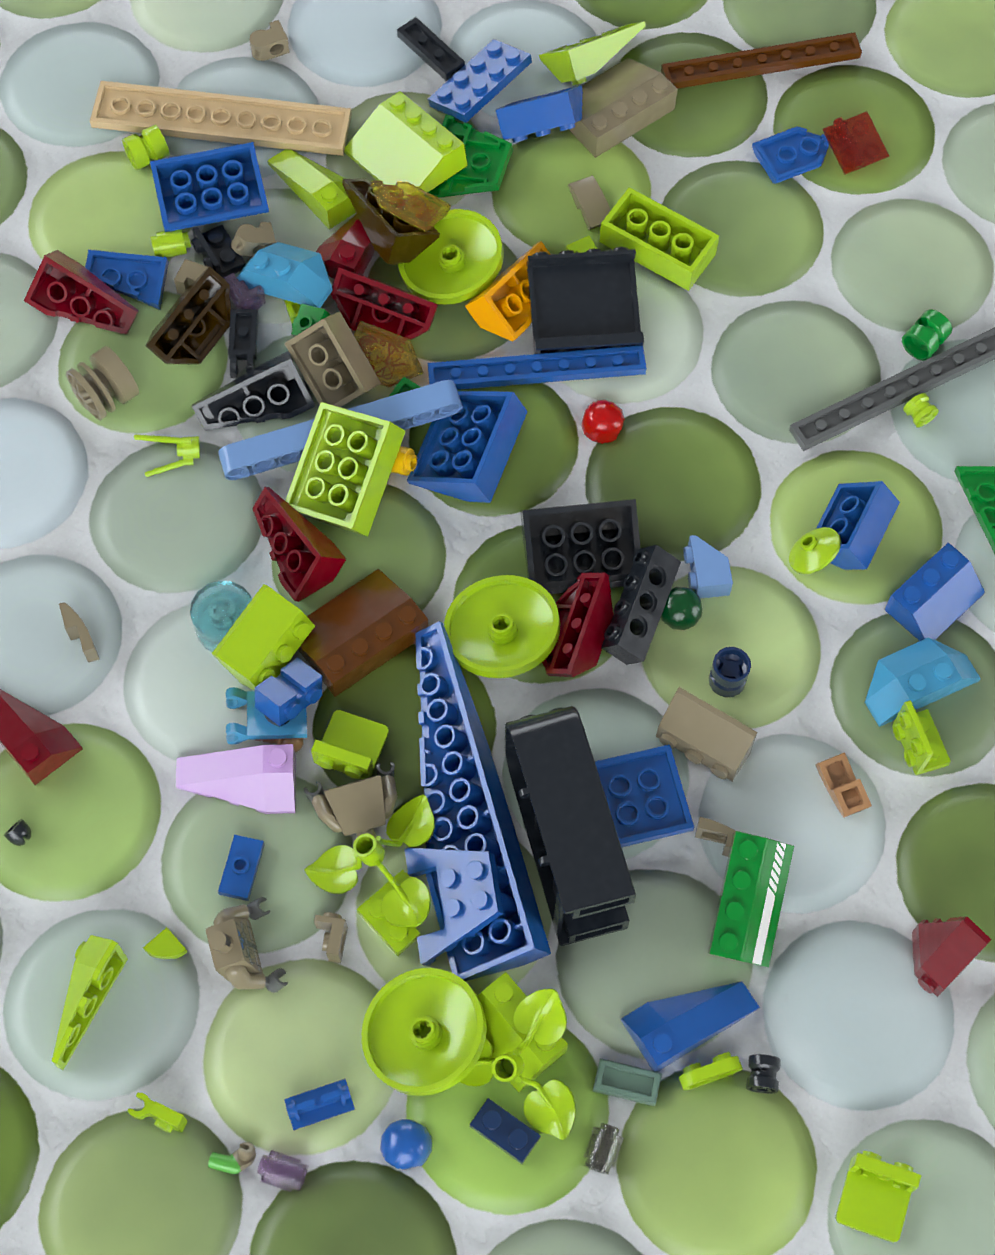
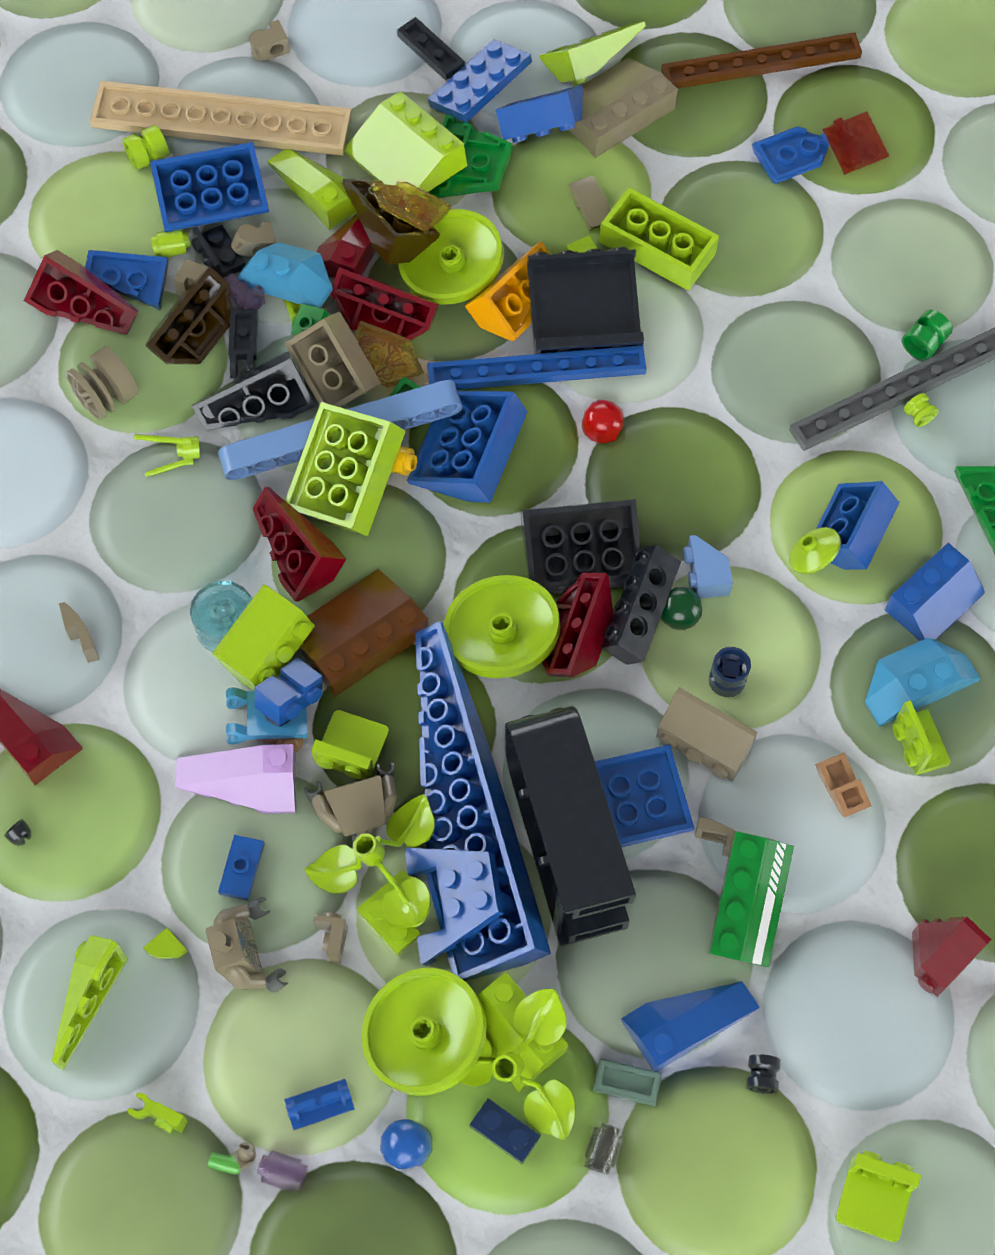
lime plate [679,1052,743,1090] -> none

